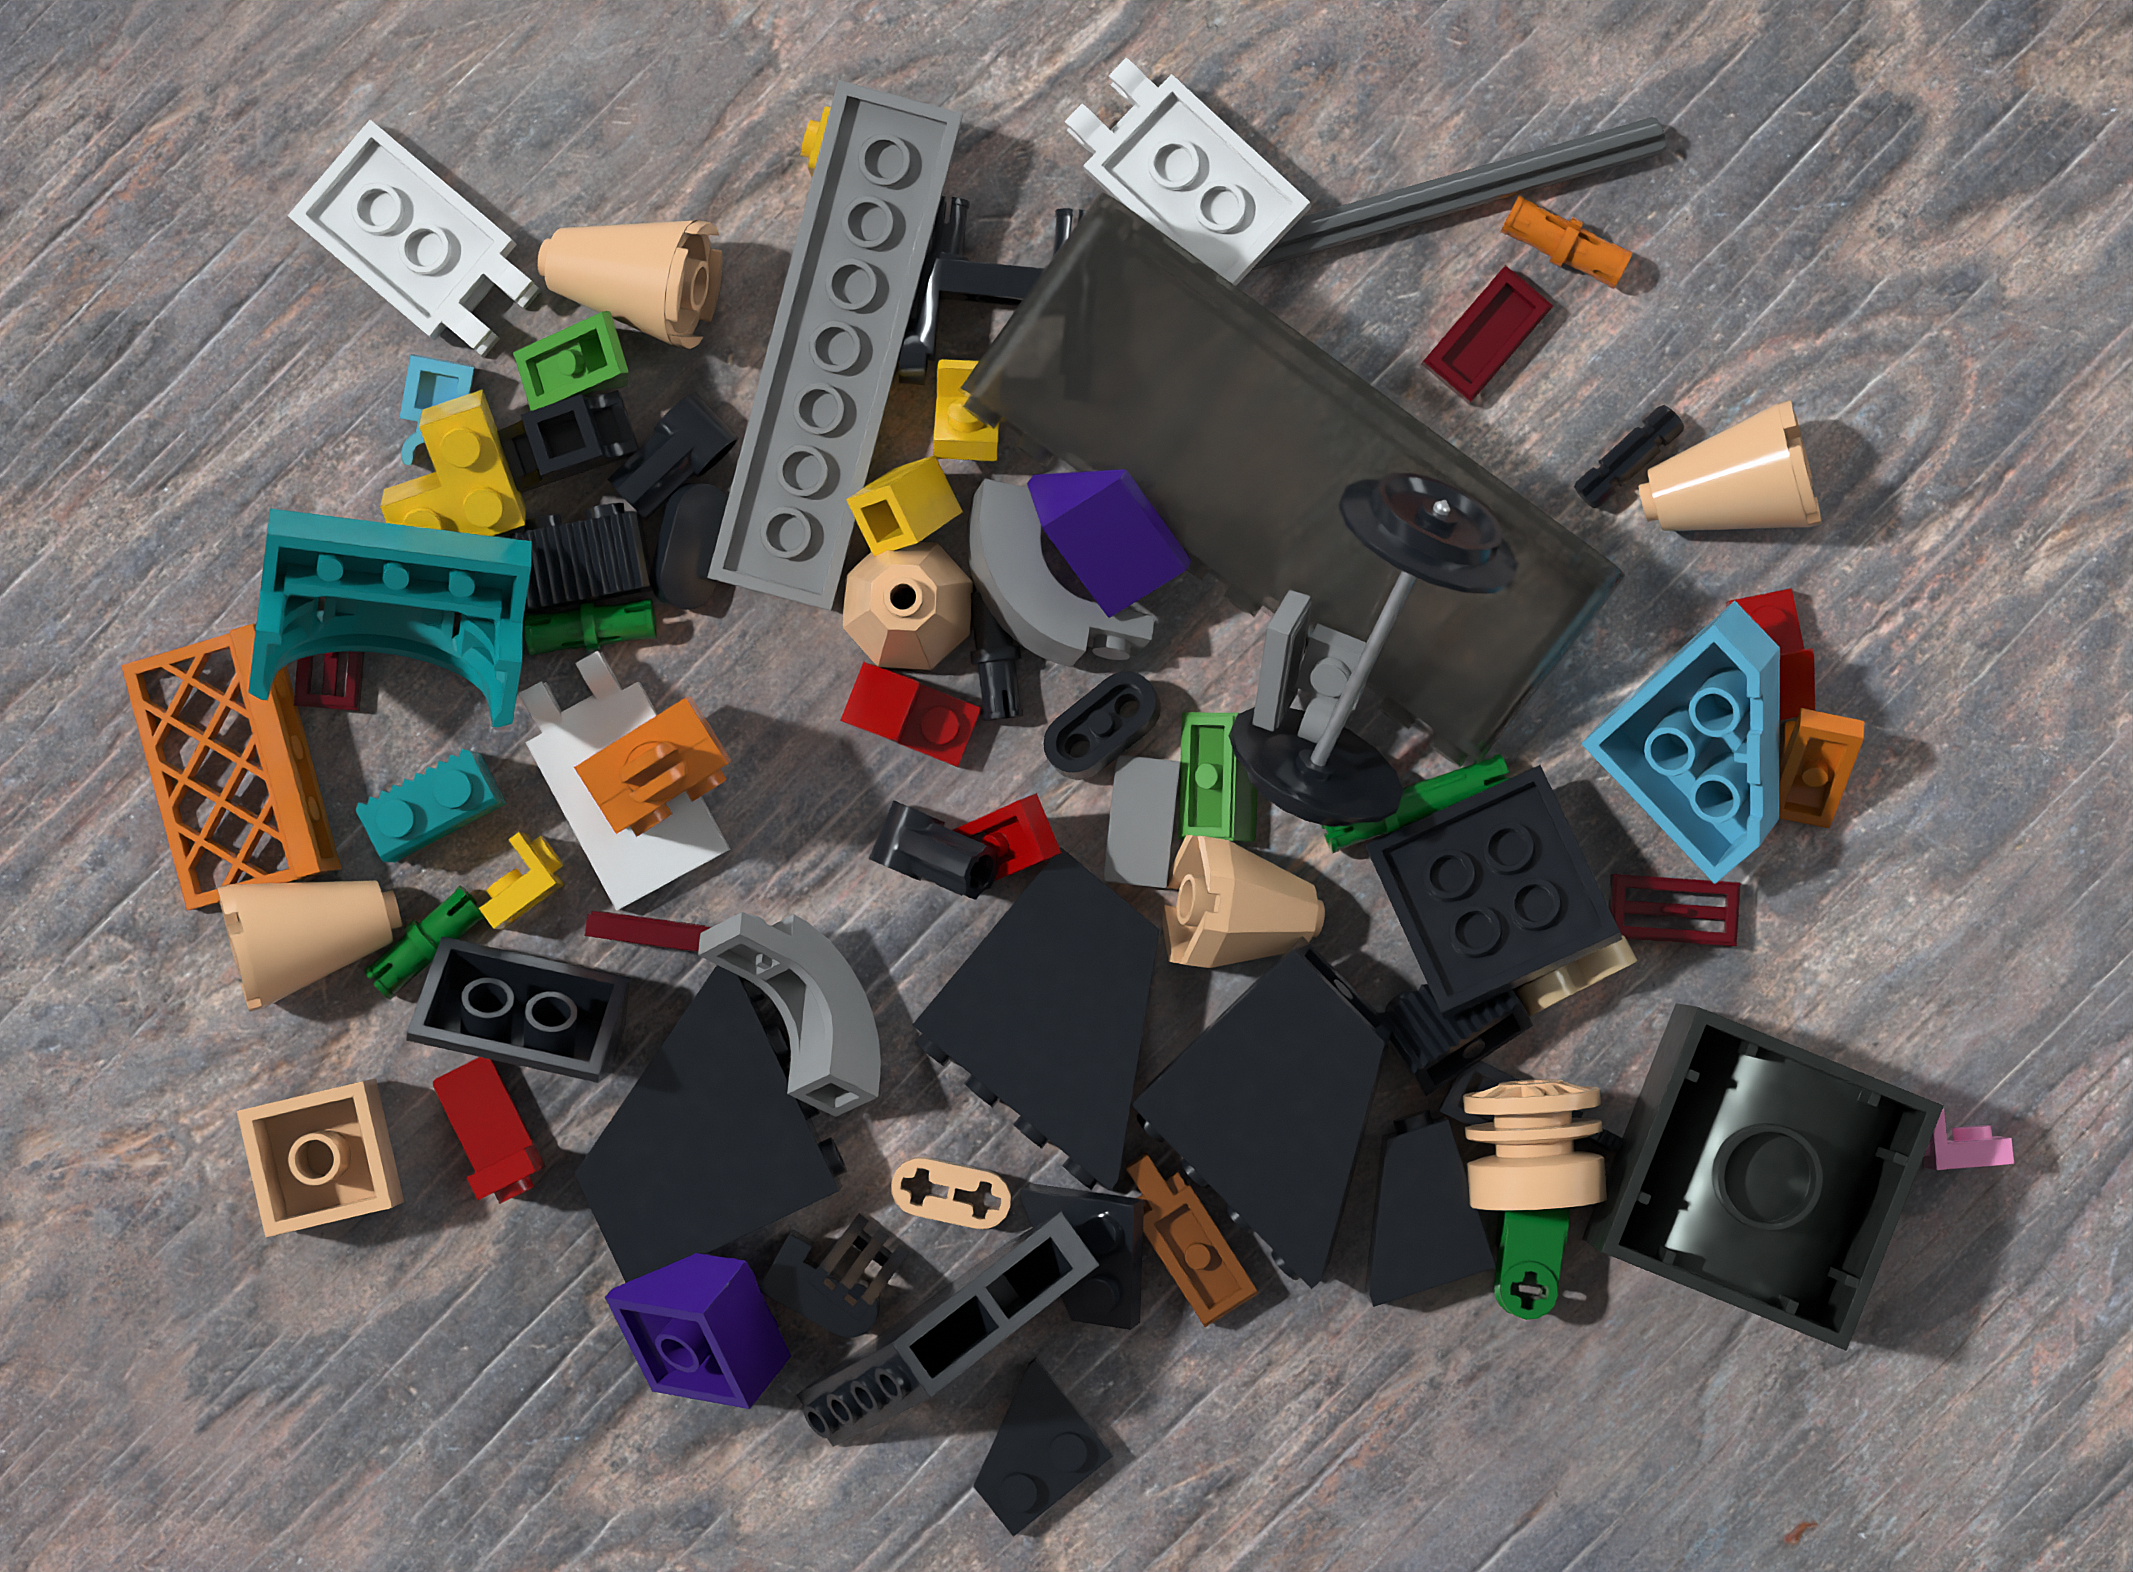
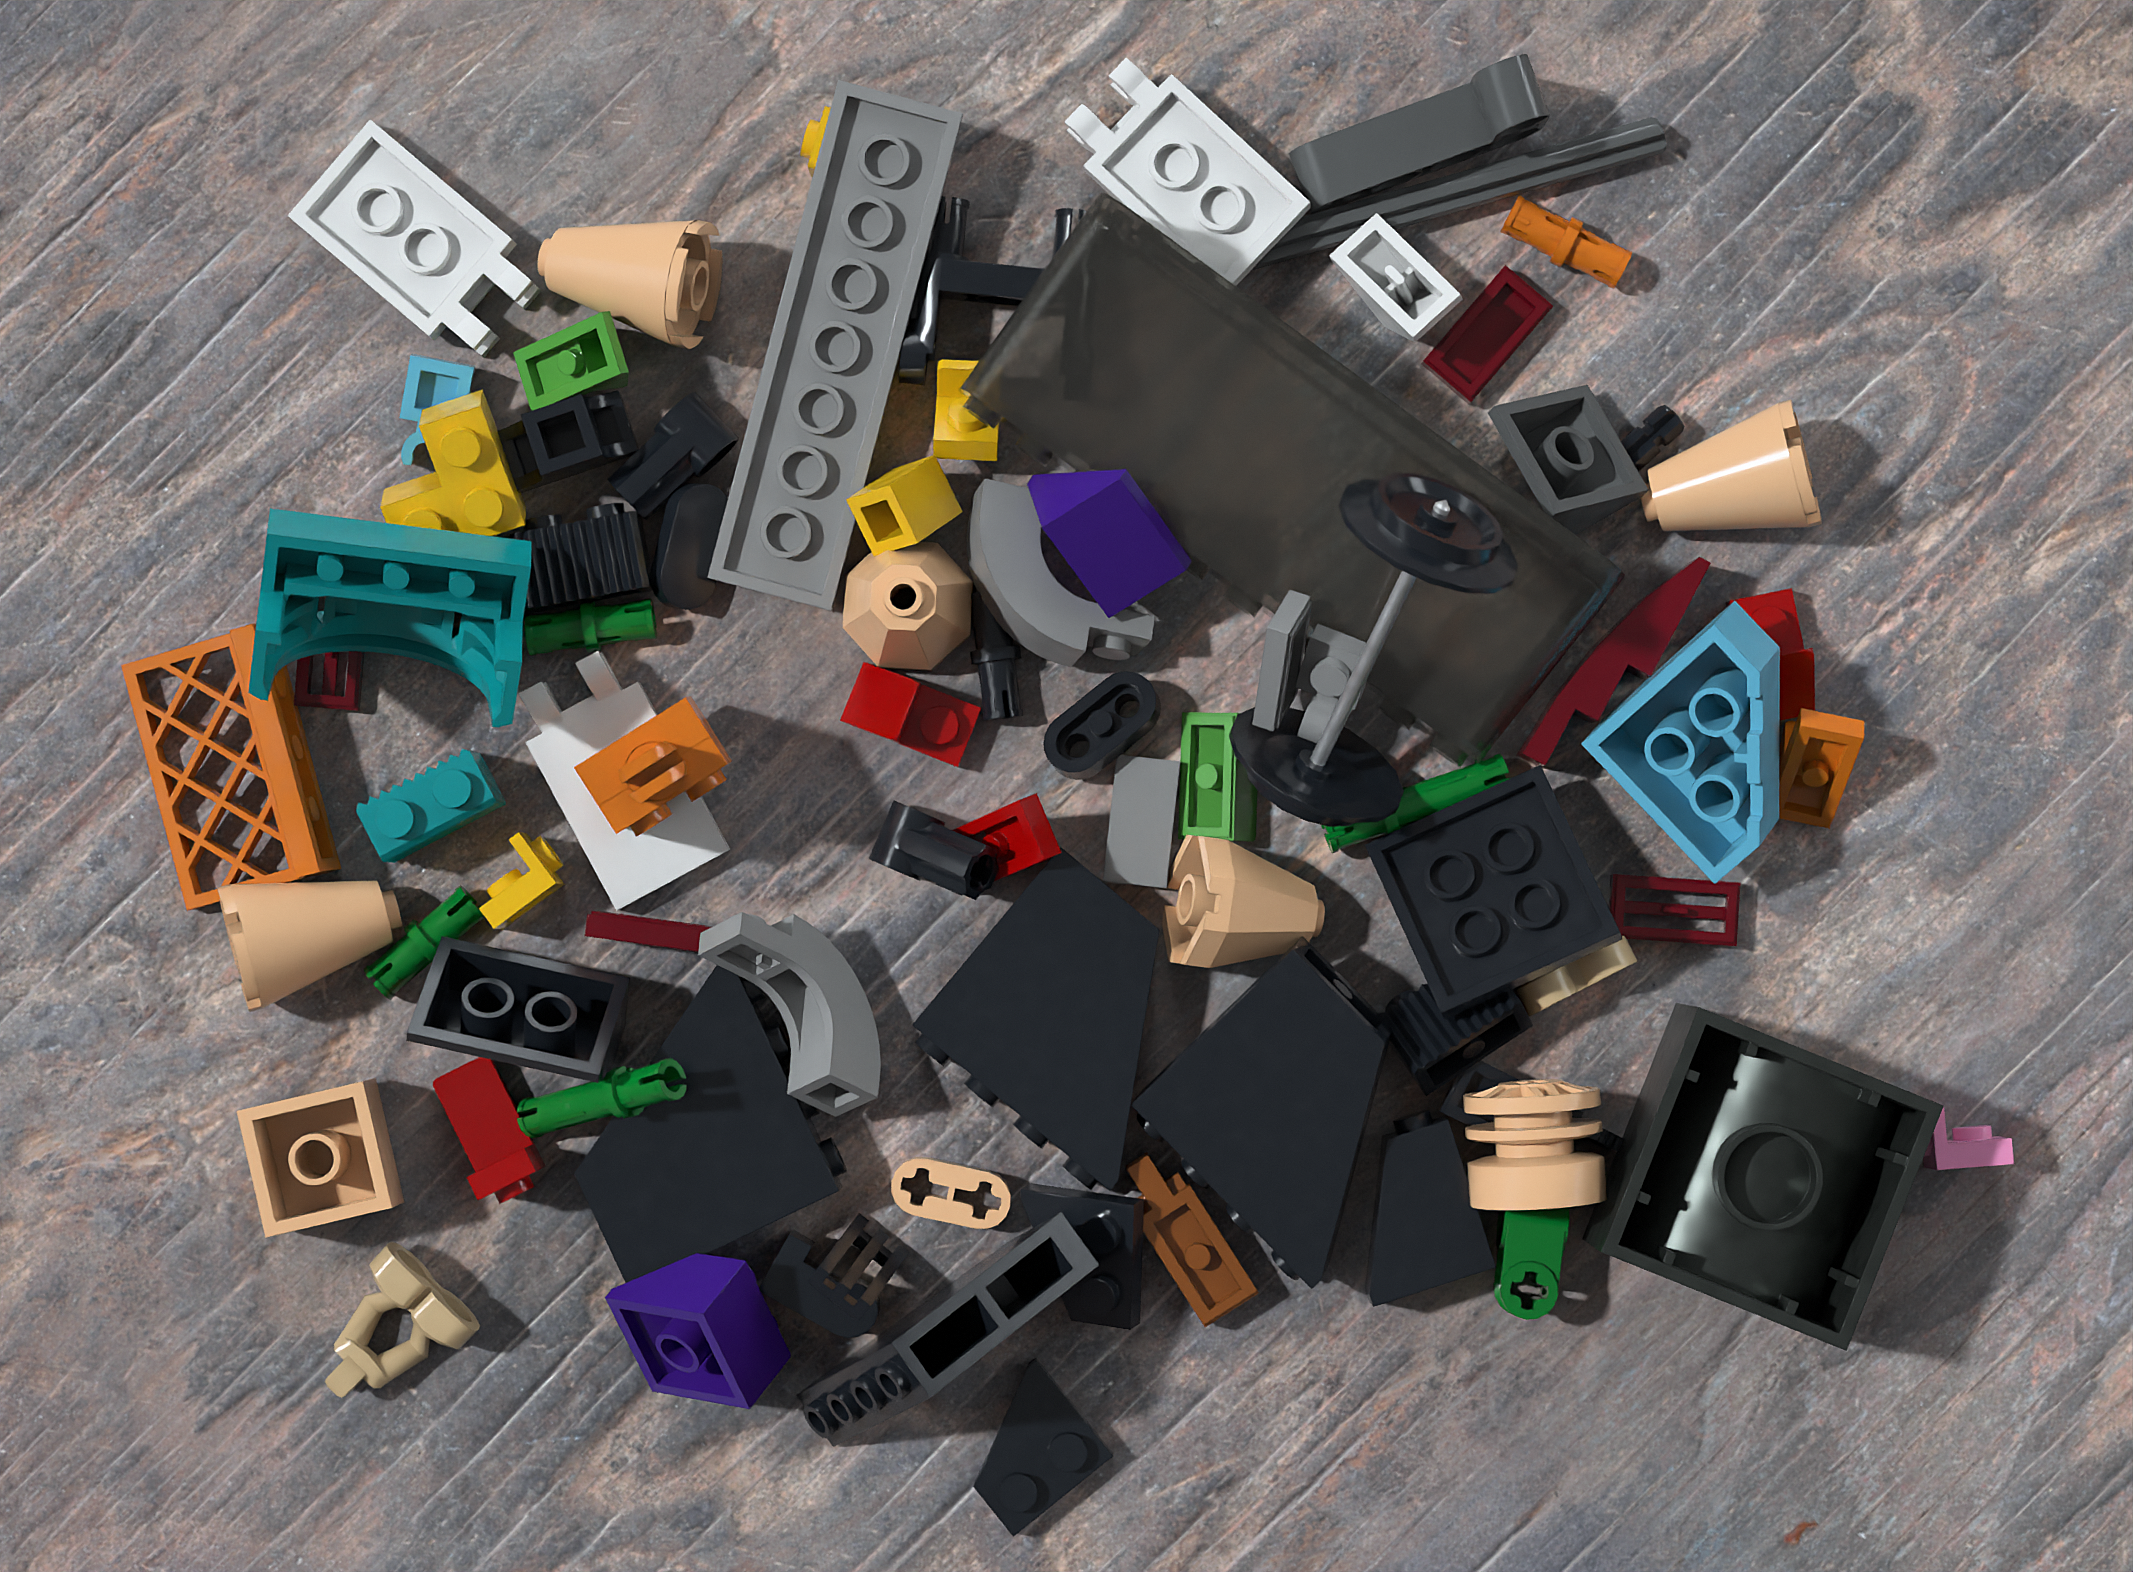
none -> tan piece [325,1242,480,1398]
none -> green pin [517,1059,687,1138]
none -> dark grey beam [1289,54,1550,214]
none -> white slope [1329,213,1463,342]
none -> dark grey slope [1488,385,1649,542]
none -> dark red slope [1516,557,1711,767]

